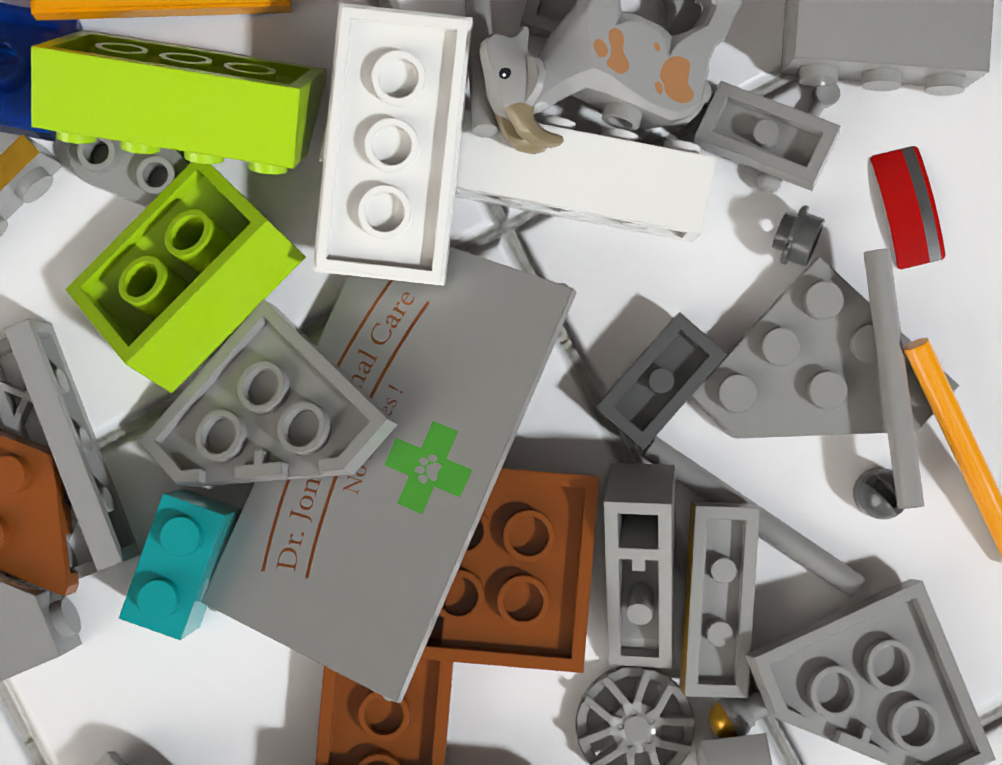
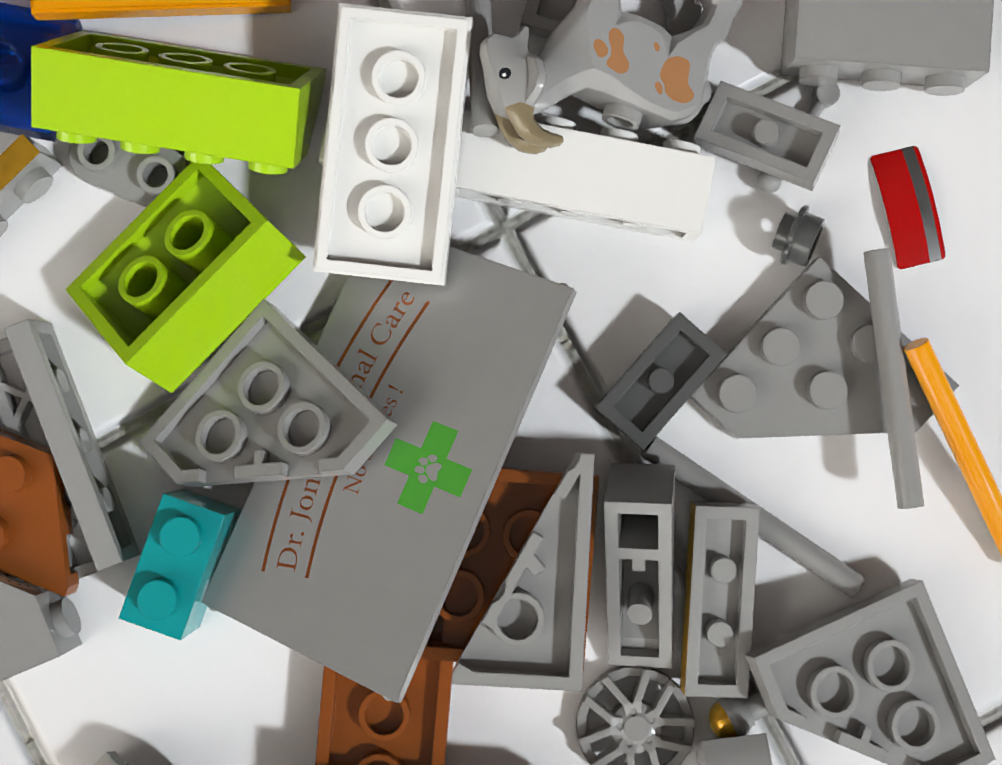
dark grey hinge [853,468,904,520] -> none
none -> light grey wing [452,452,595,691]

